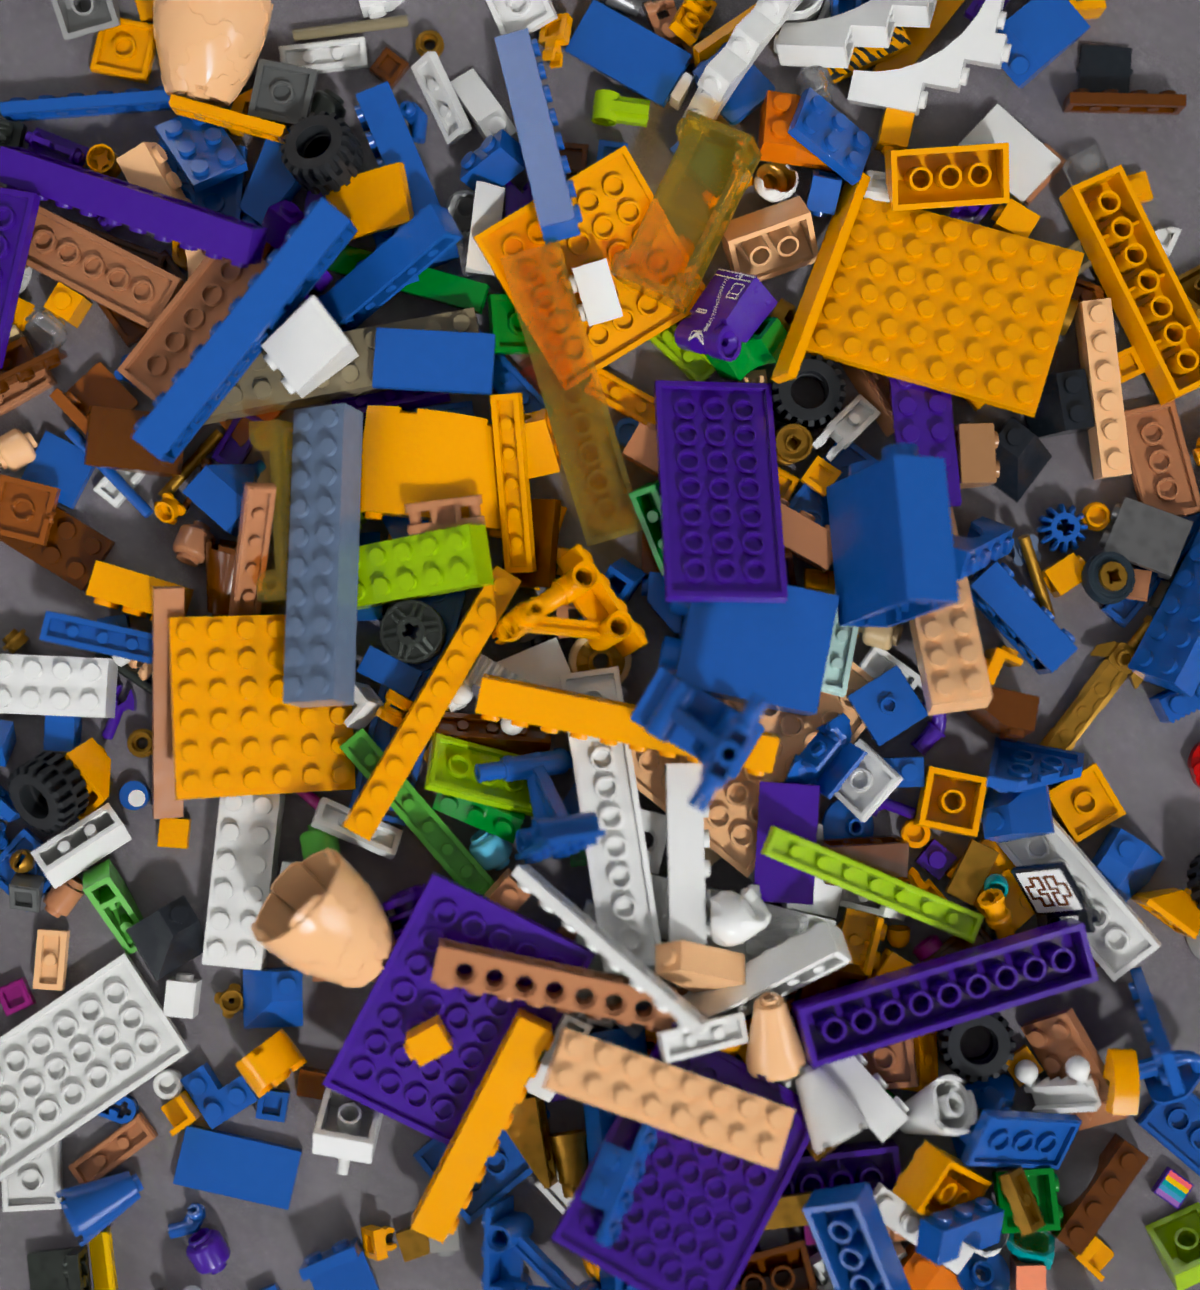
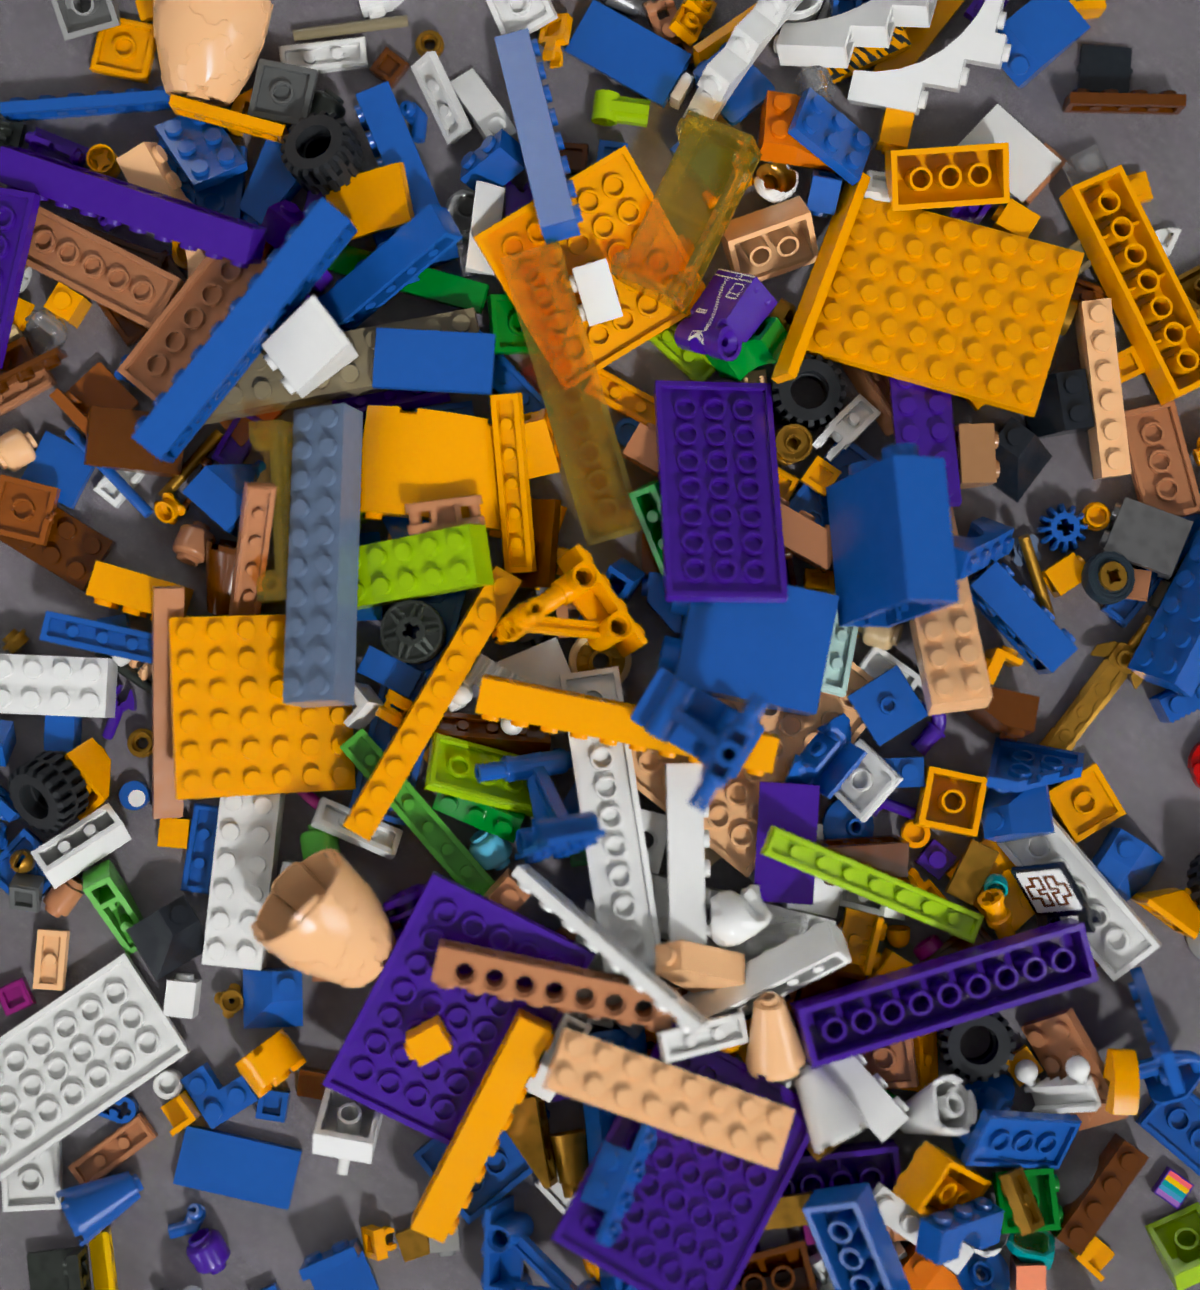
none -> blue tile [180,803,219,895]

